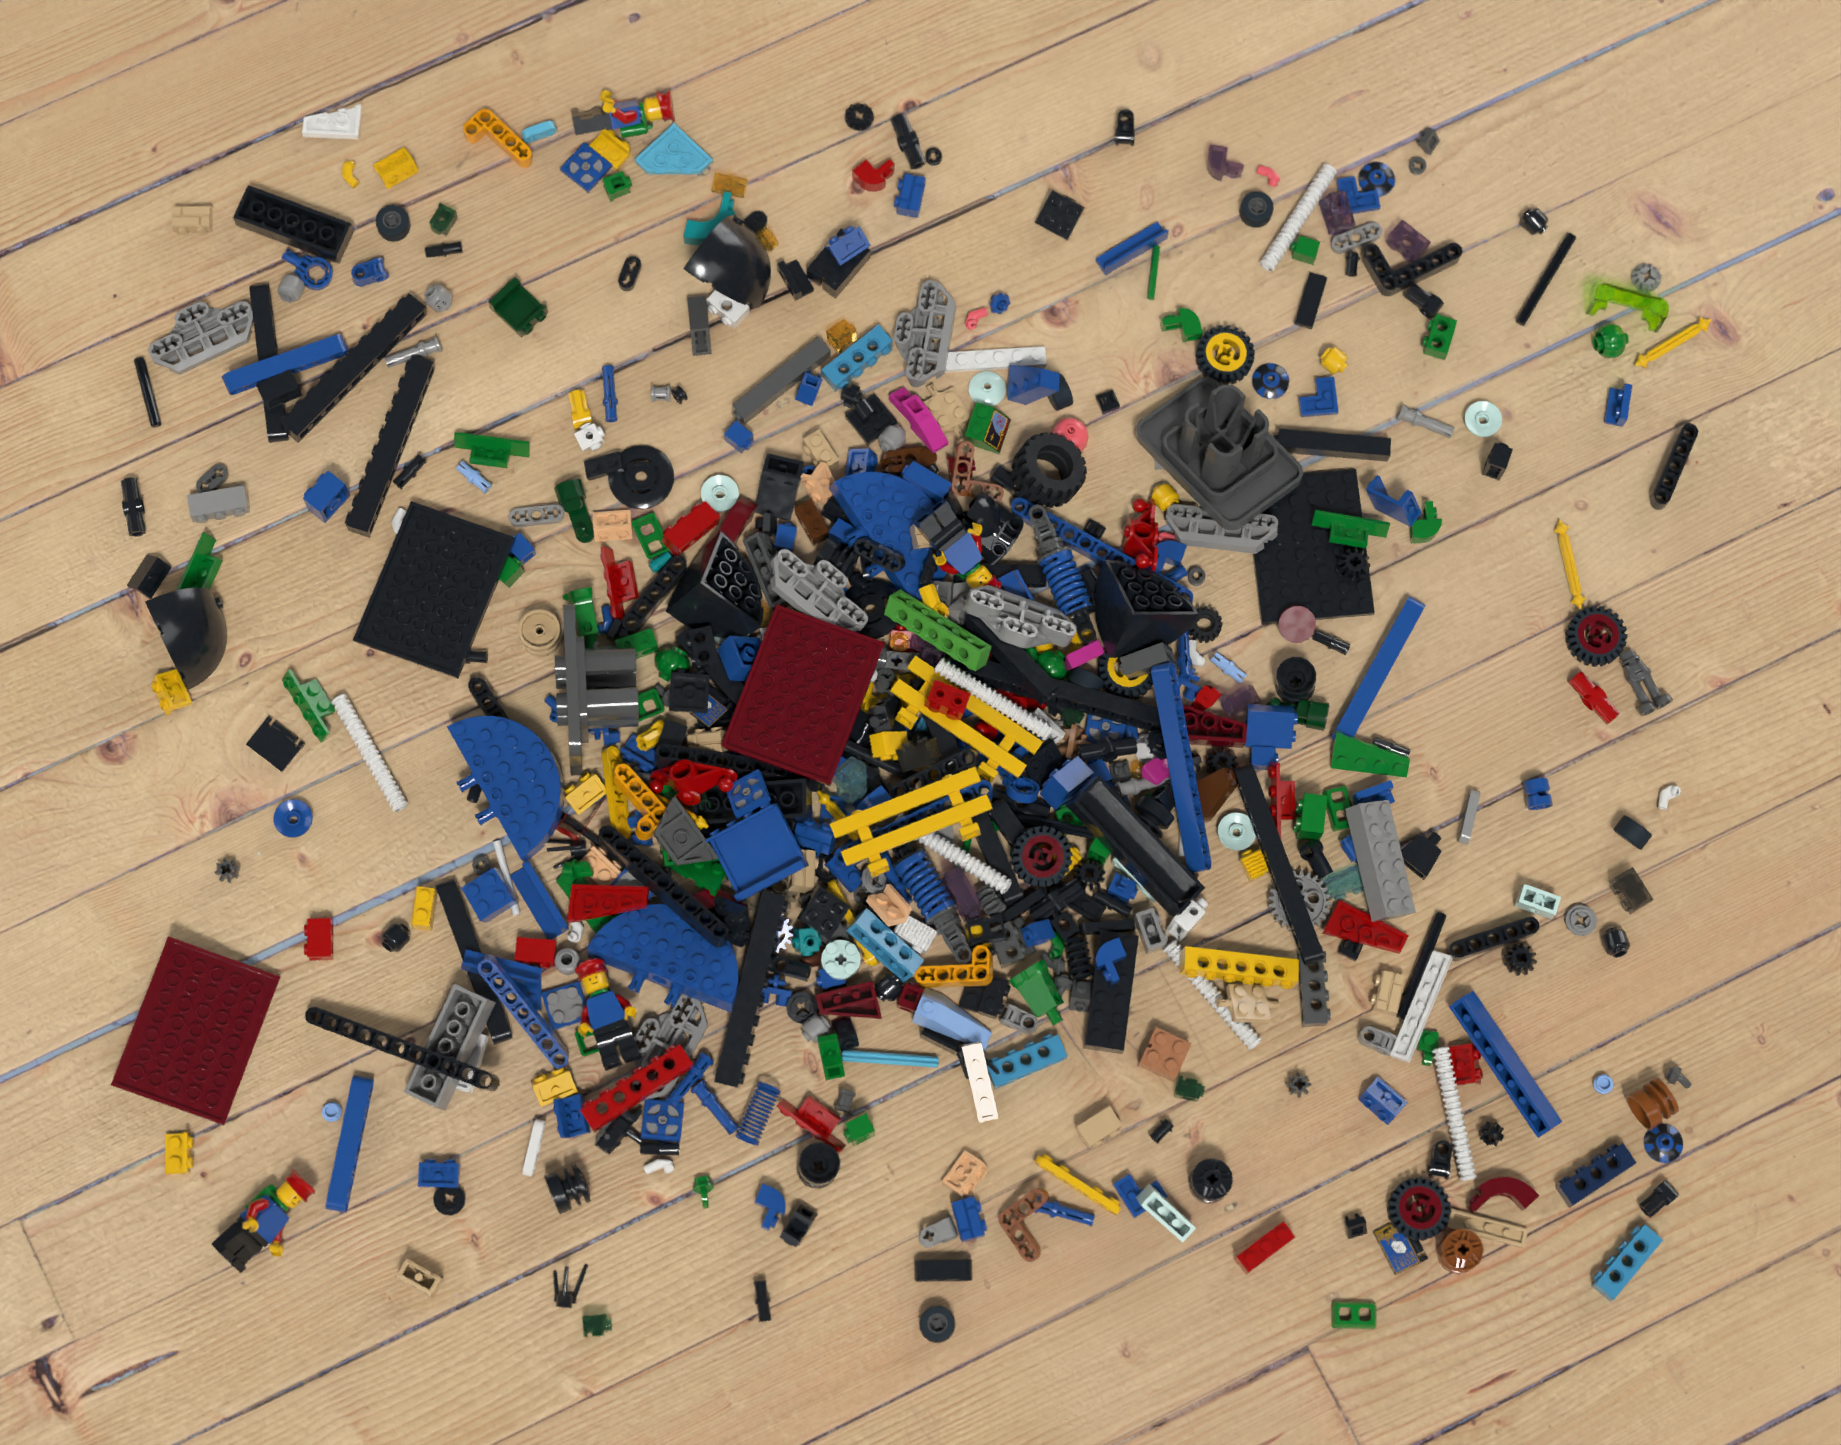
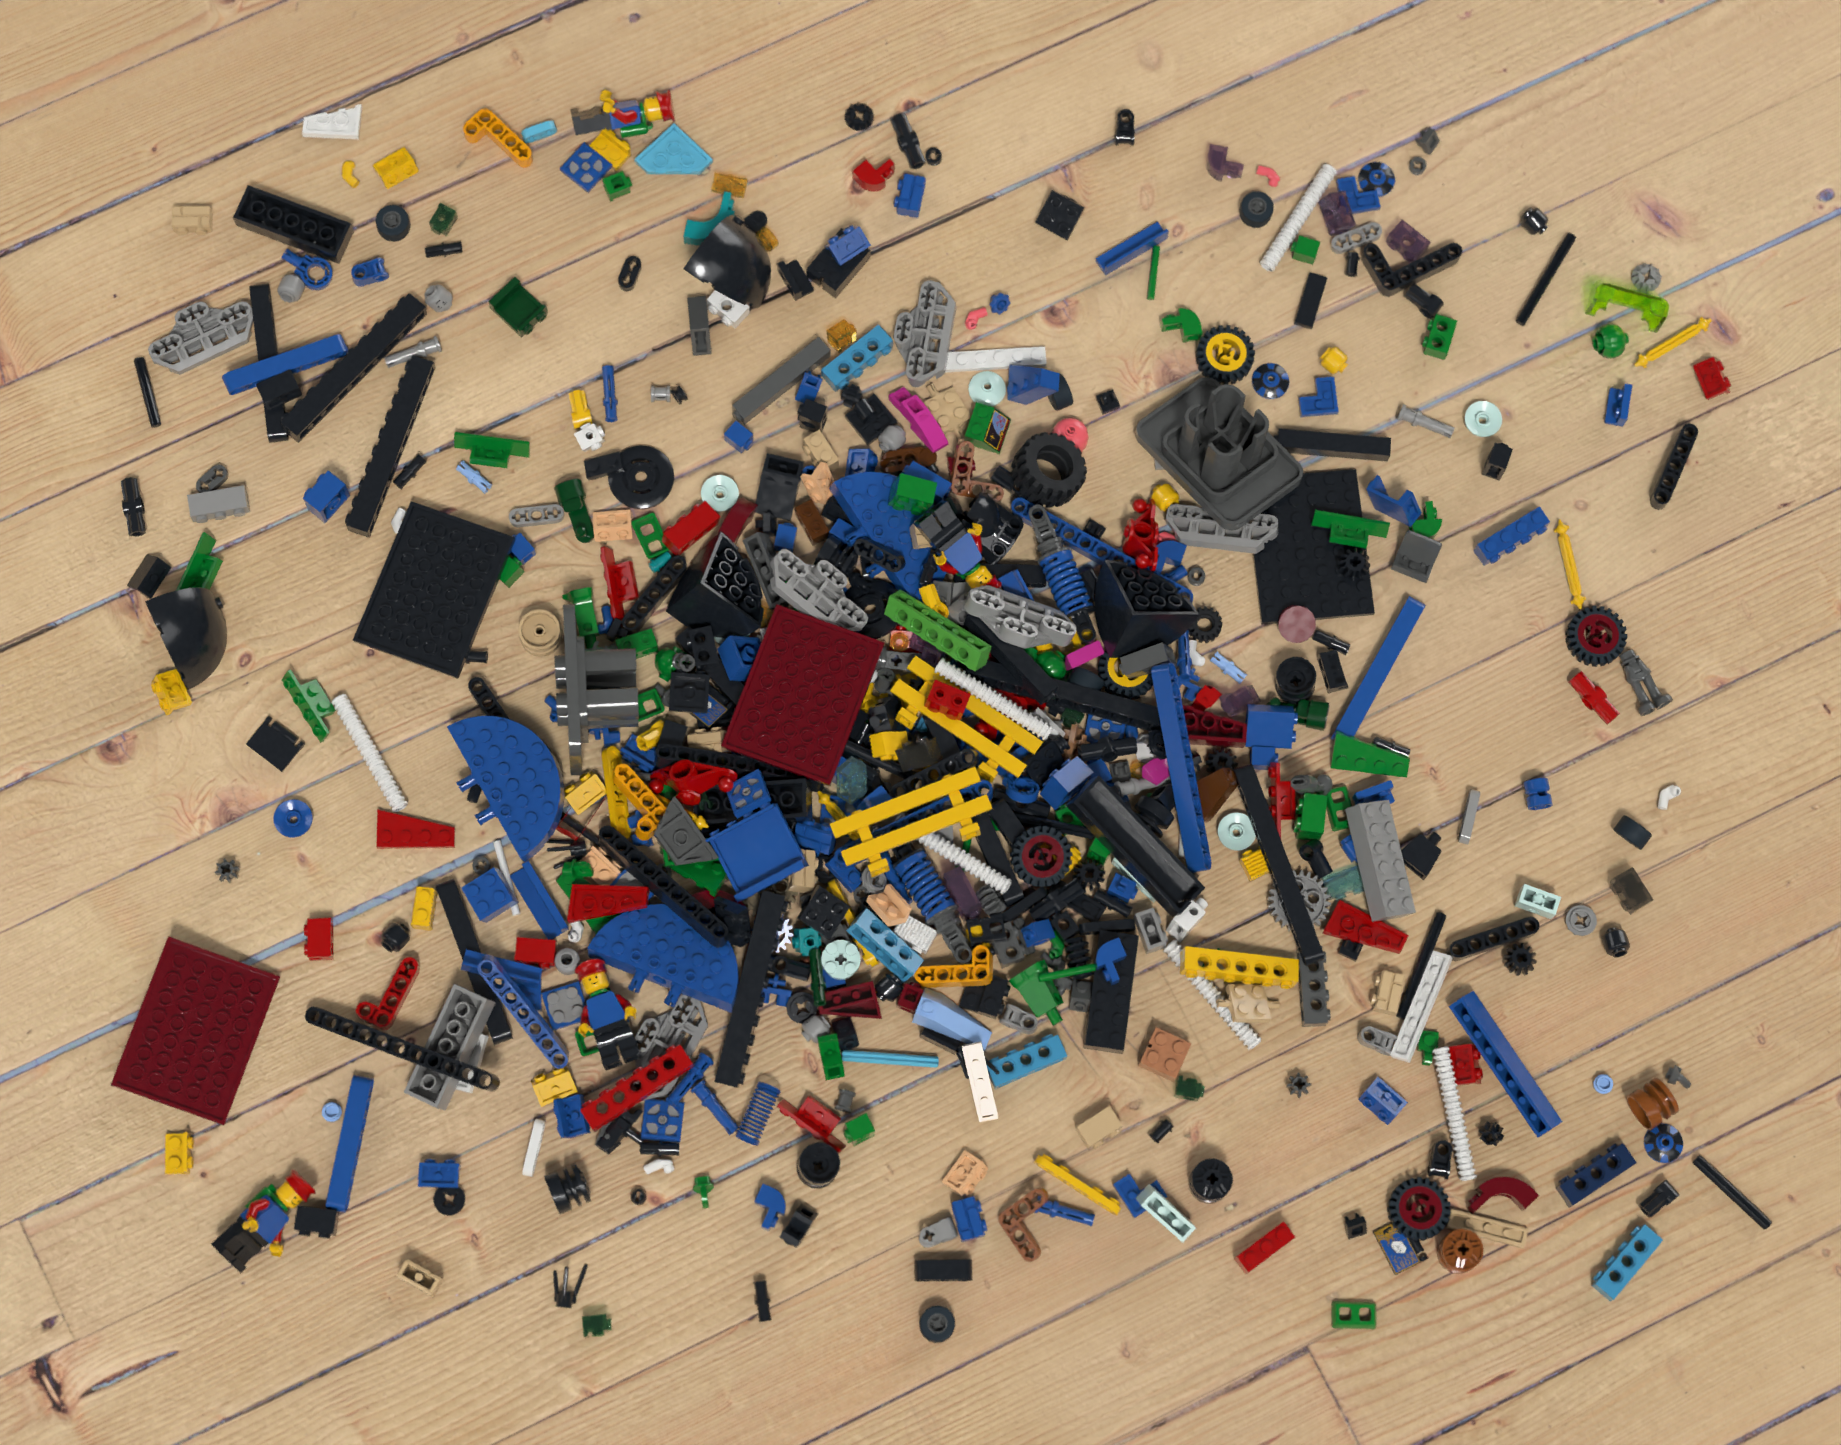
none -> black brick [294,1205,340,1239]
none -> red beam [356,957,420,1030]
none -> red wing [376,809,455,849]
none -> black hinge [630,1189,647,1205]
none -> dark grey bush [672,653,695,672]
none -> black brick [797,399,827,433]
none -> dark green pin [809,949,826,1006]
none -> green brick [888,473,937,515]
none -> green bar [1038,963,1096,982]
none -> black bush [1053,735,1070,754]
none -> dark grey piece [1291,774,1333,796]
none -> black hinge [1317,650,1348,694]
none -> dark grey bracket [1391,531,1442,583]
none -> blue brick [1474,506,1550,566]
none -> red bracket [1693,356,1731,400]
none -> black axle [1693,1155,1772,1230]

